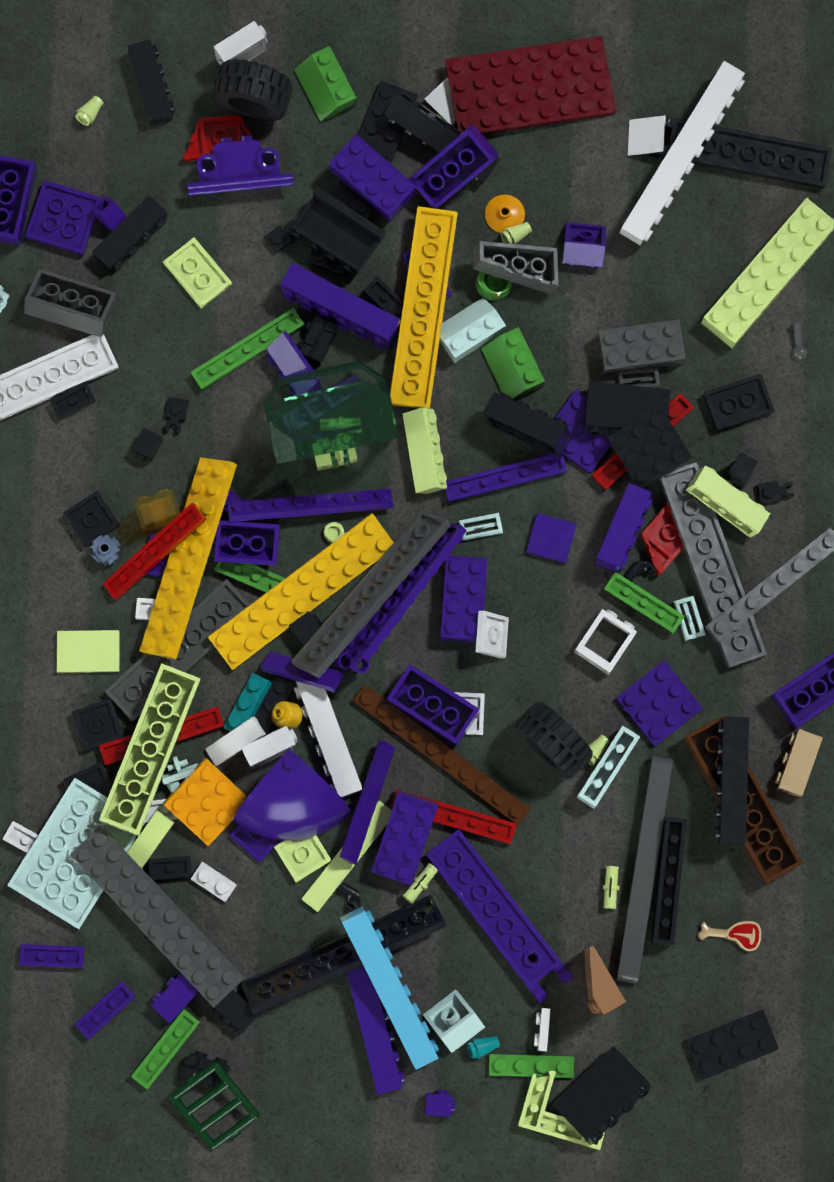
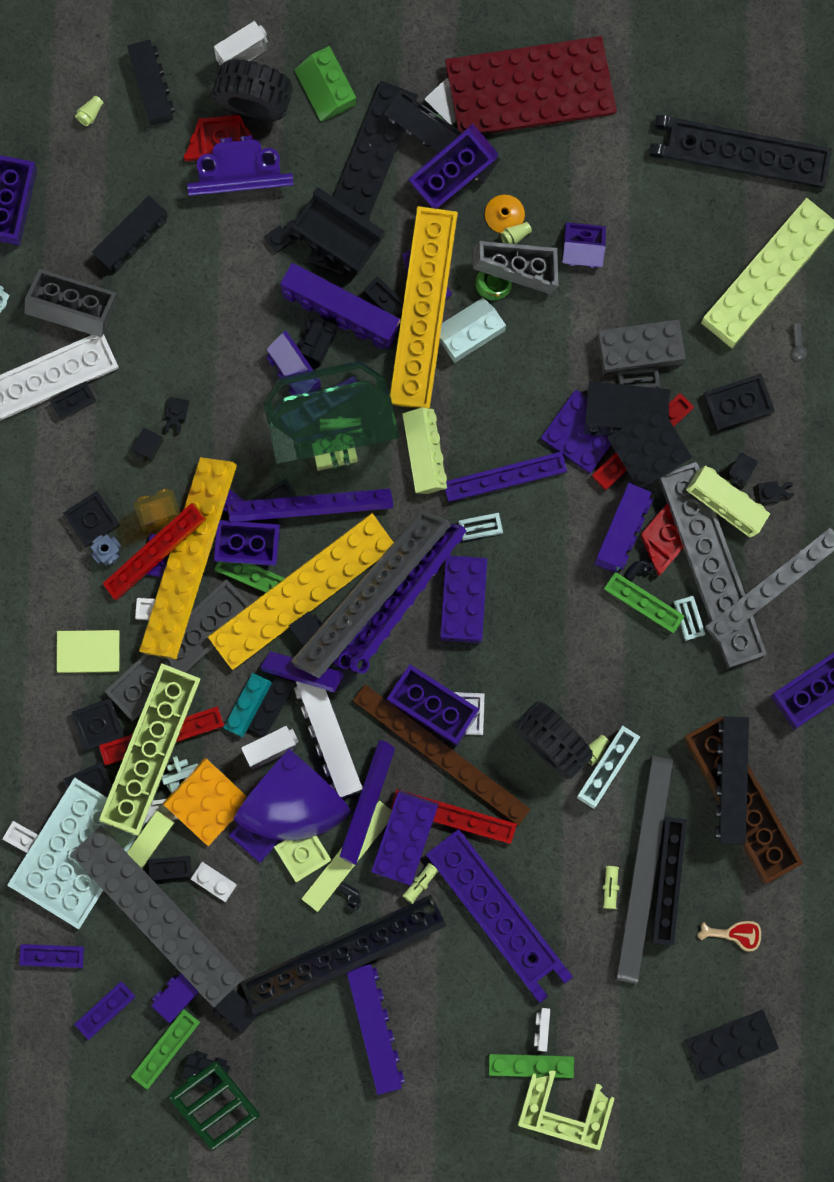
dark purple plate [25,180,102,256] -> none
dark purple brick [91,196,126,231] -> none
yellowish green tile [163,237,232,309] -> none
bright green plate [191,308,305,390] -> none
white tile [205,716,265,767] -> none
yellow head [272,701,303,729] -> none
yellowish green tile [324,522,344,543] -> none
dark purple brick [329,134,416,222] -> none
medium azure brick [340,906,439,1070] -> none
light aqua slope [423,989,485,1053] -> none
dark purple brick [425,1090,456,1117] -> none
teal cone [467,1035,500,1059] -> none
white tile [476,611,509,658] -> none
bright green slope [481,327,545,400] -> none
black brick [483,392,572,459] -> none
dark purple tile [526,513,577,564] -> none
black panel [552,1046,651,1145] -> none
white window [574,609,637,675] -> none
medium nougat slope [584,946,626,1016] -> none
dark purple plate [615,660,703,747] -> none
white brick [620,61,745,245] -> none
white sticker [628,115,665,156] -> none
tan brick [775,729,823,798] -> none

